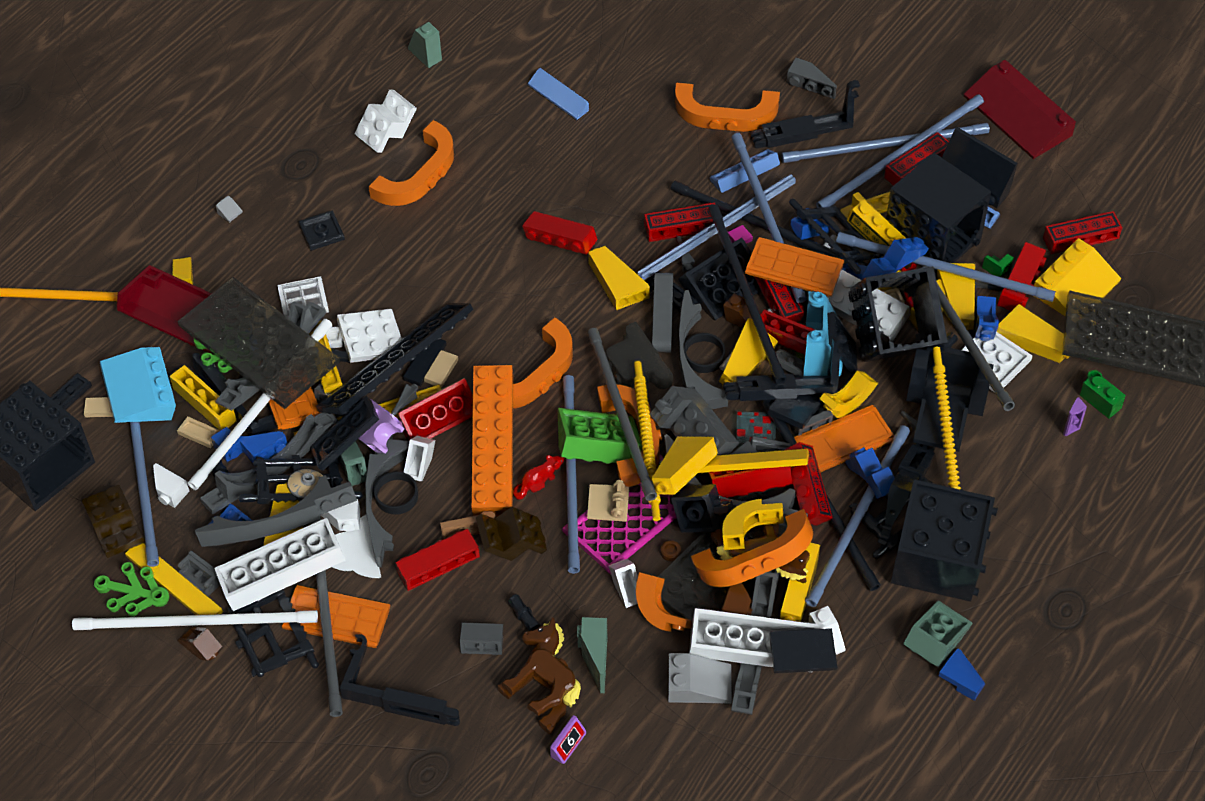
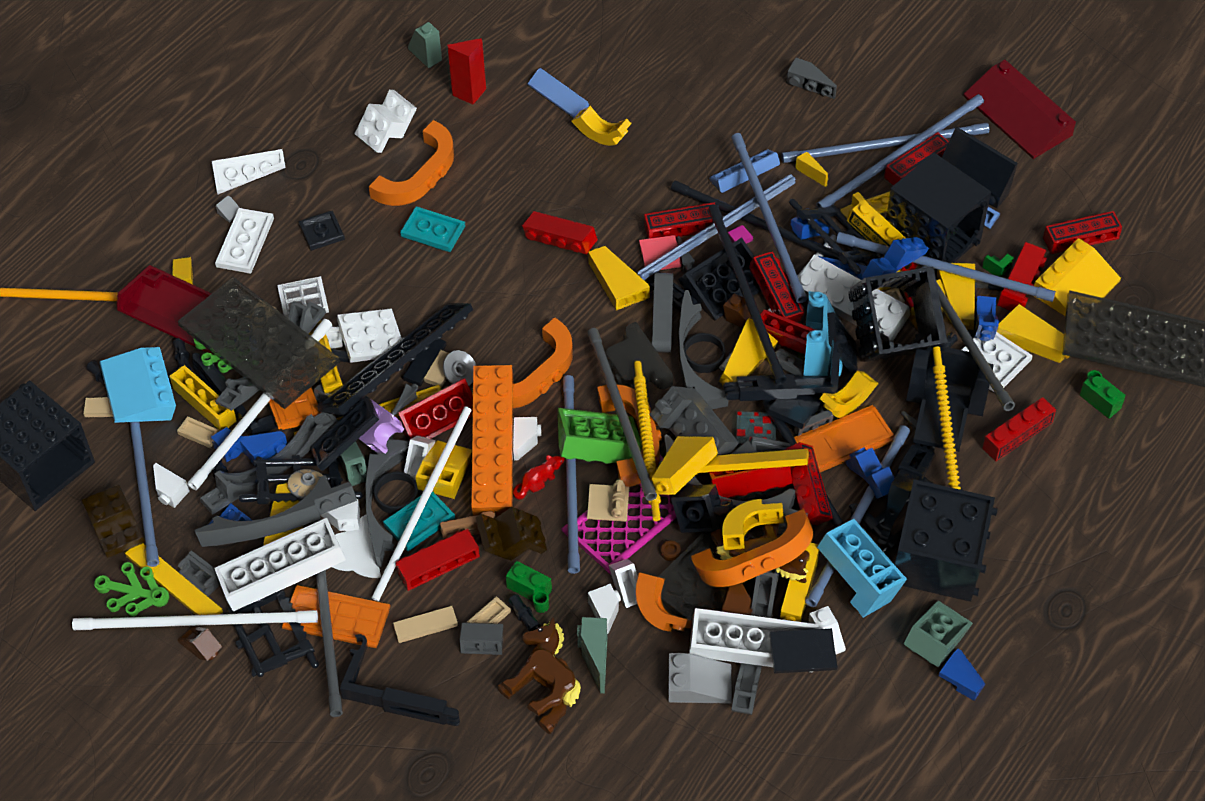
black tile [50,373,92,410] -> none
slope [550,716,586,764] -> none
orange arch [675,83,780,132] -> none
orange piece [745,237,844,297] -> none
black hinge [750,80,860,148] -> none
medium lavender slope [1063,397,1087,436] -> none
none -> black axle [86,360,105,386]
none -> black pin [173,338,191,370]
none -> white wing [212,149,286,194]
none -> white plate [215,208,274,274]
none -> white piece [372,407,471,602]
none -> teal plate [383,491,455,551]
none -> tan tile [393,606,458,643]
none -> teal plate [401,206,465,252]
none -> yellow slope [415,440,472,499]
none -> light grey dish [443,350,476,385]
none -> red slope [447,38,486,105]
none -> tan tile [467,596,511,624]
none -> green hinge [506,561,552,613]
none -> white slope [513,417,541,460]
none -> yellow arch [572,106,631,146]
none -> white slope [588,584,621,634]
none -> coral tile [639,235,682,270]
none -> yellow slope [796,152,828,187]
none -> medium azure hinge [817,519,907,618]
none -> red brick [983,397,1056,462]

